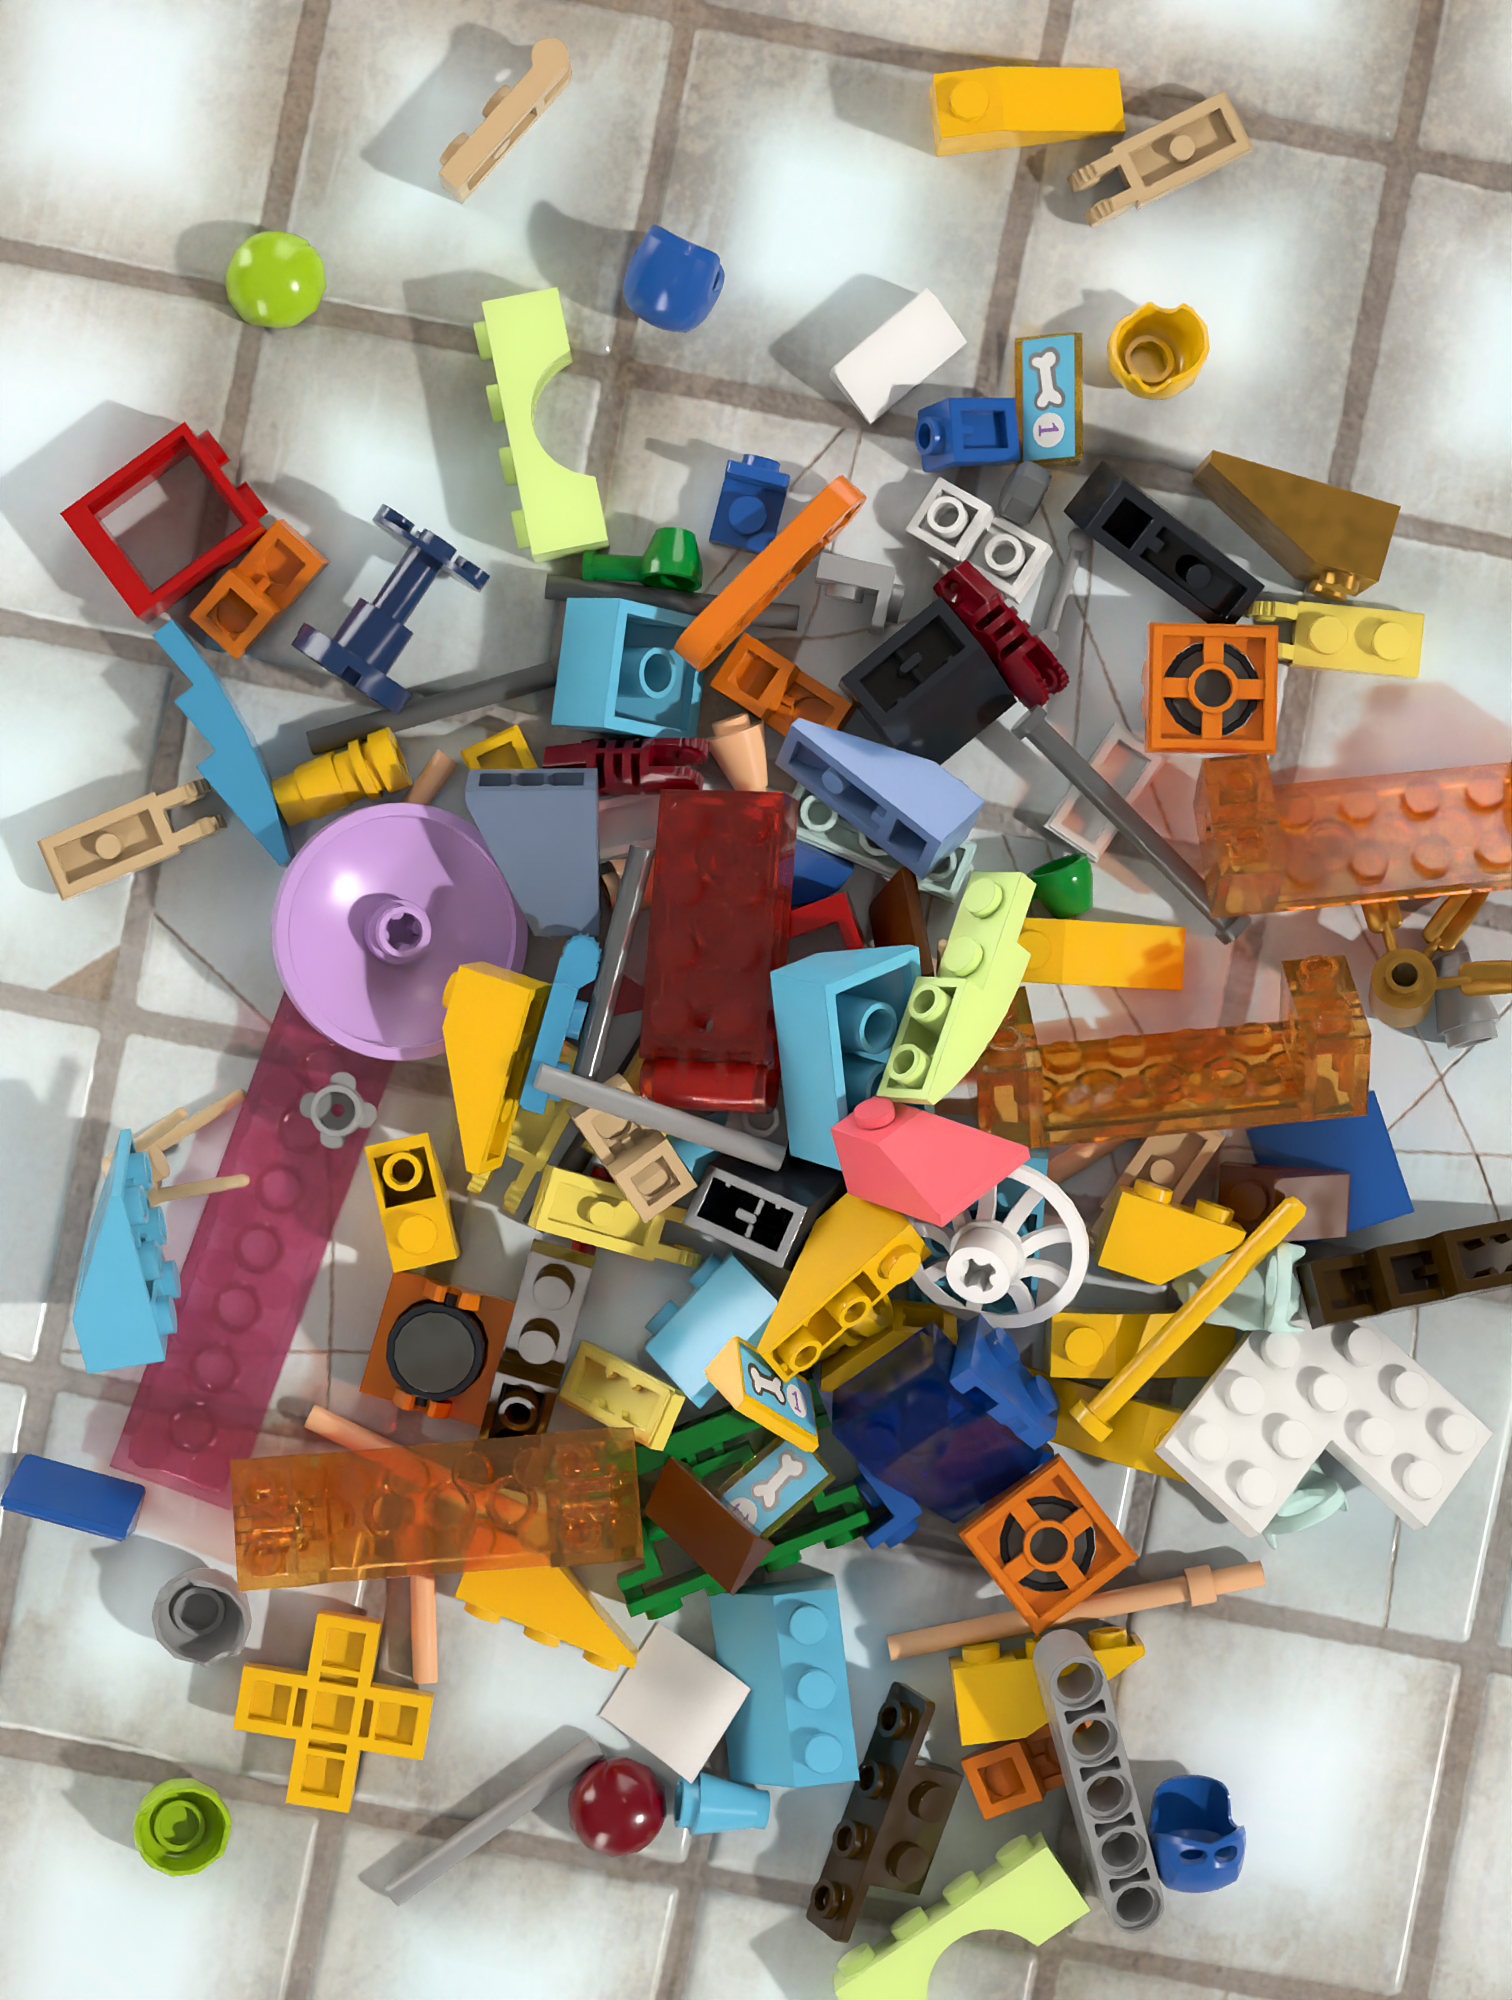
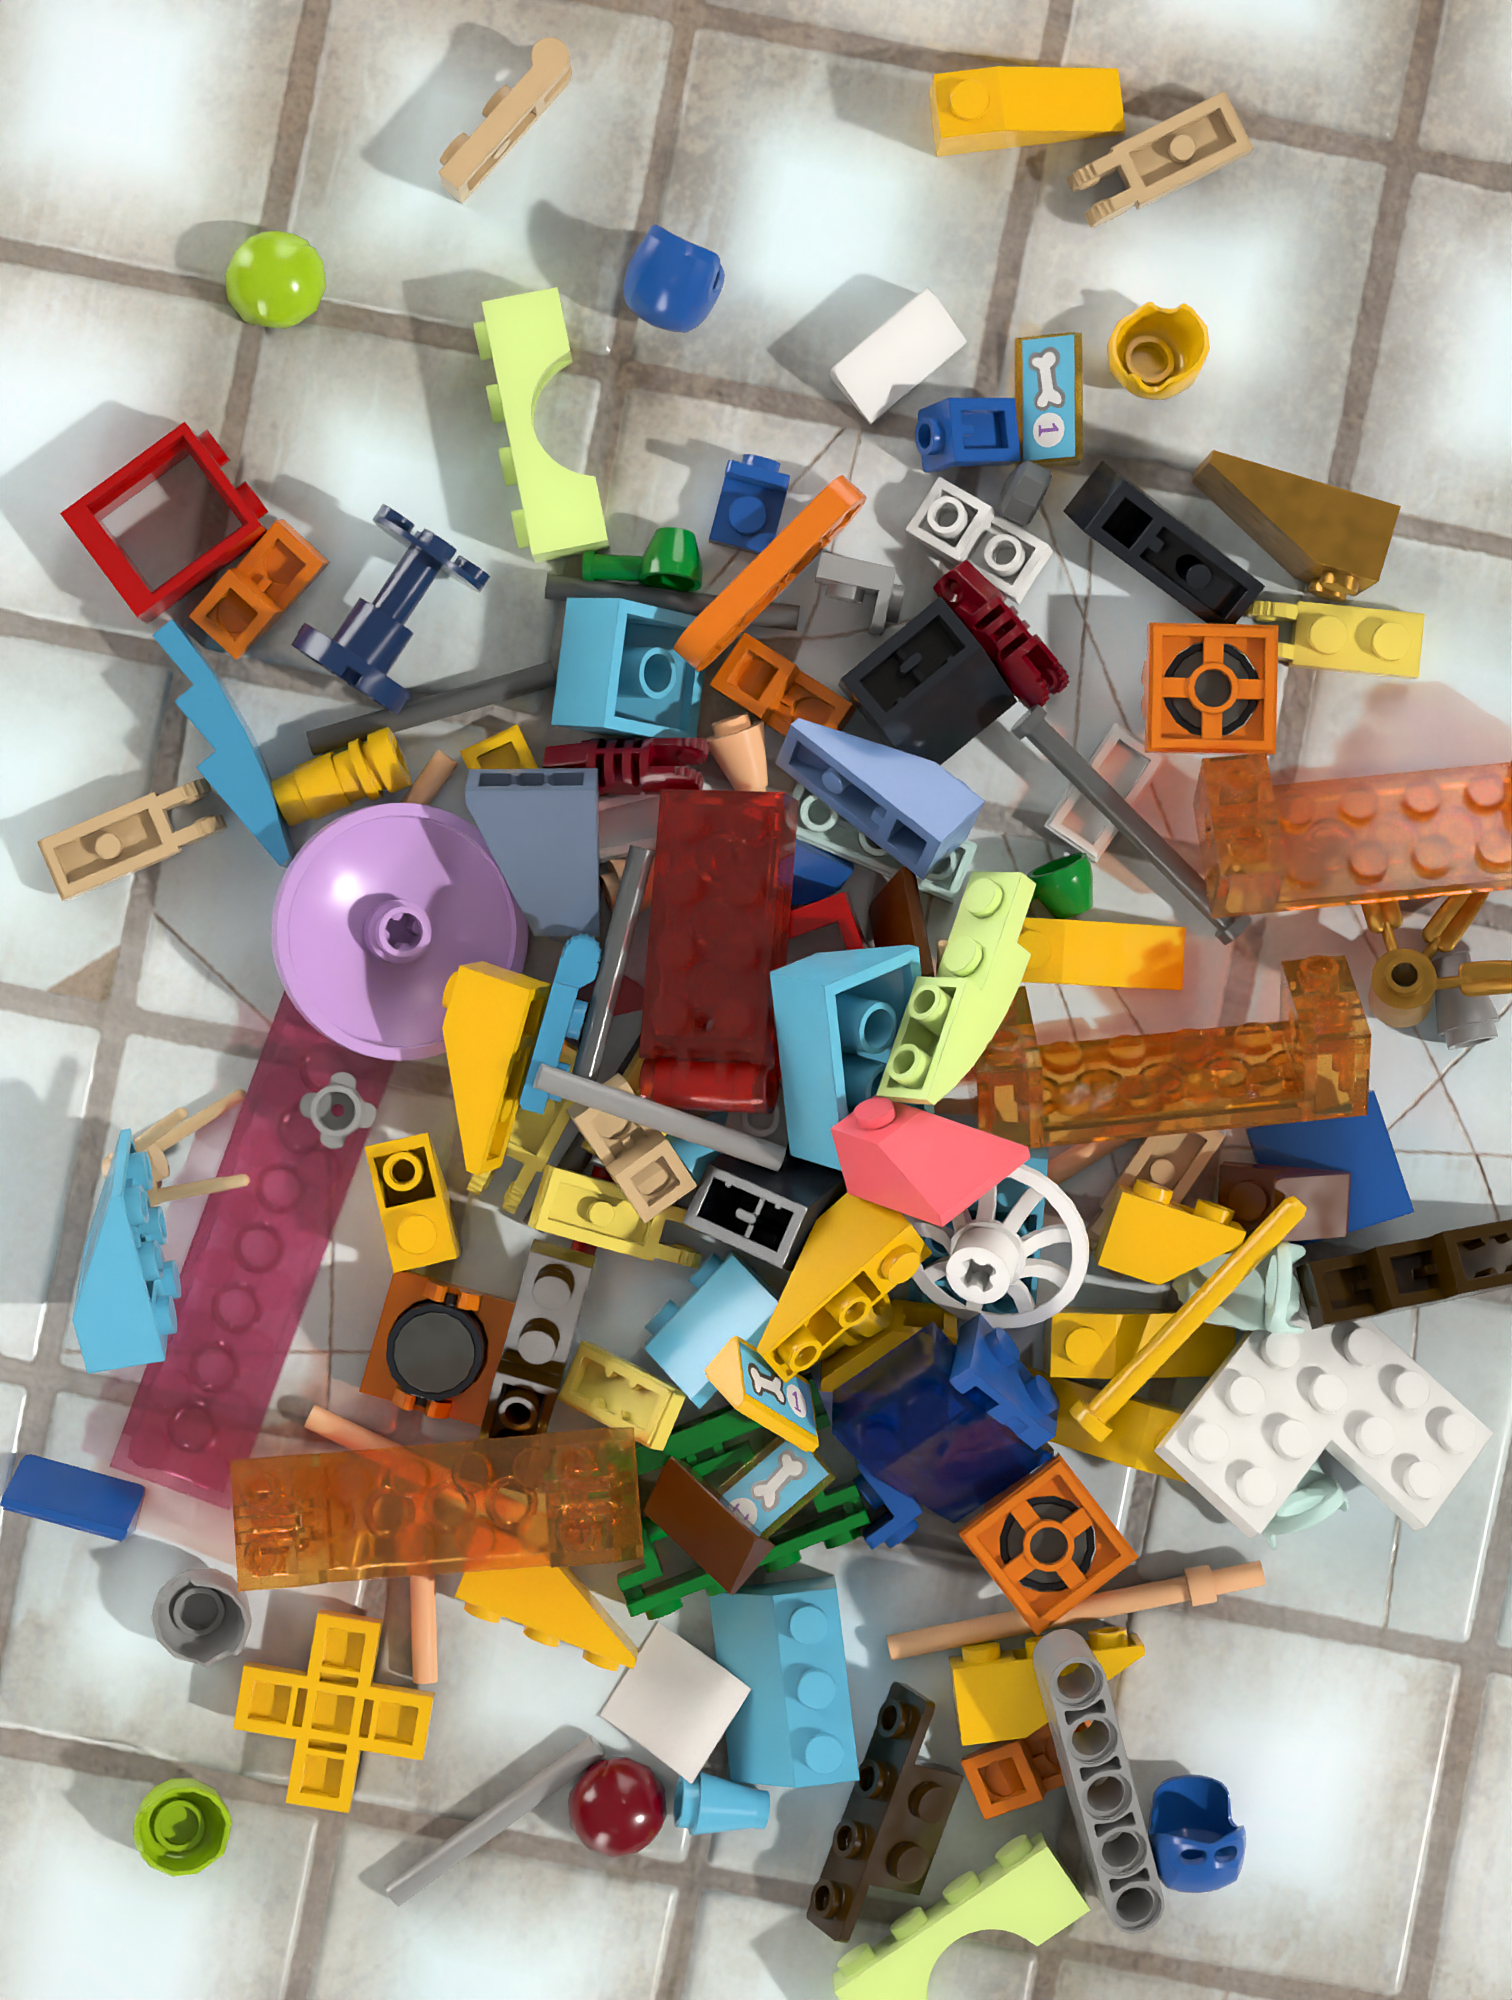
light grey hinge [1037,527,1093,653] -> none

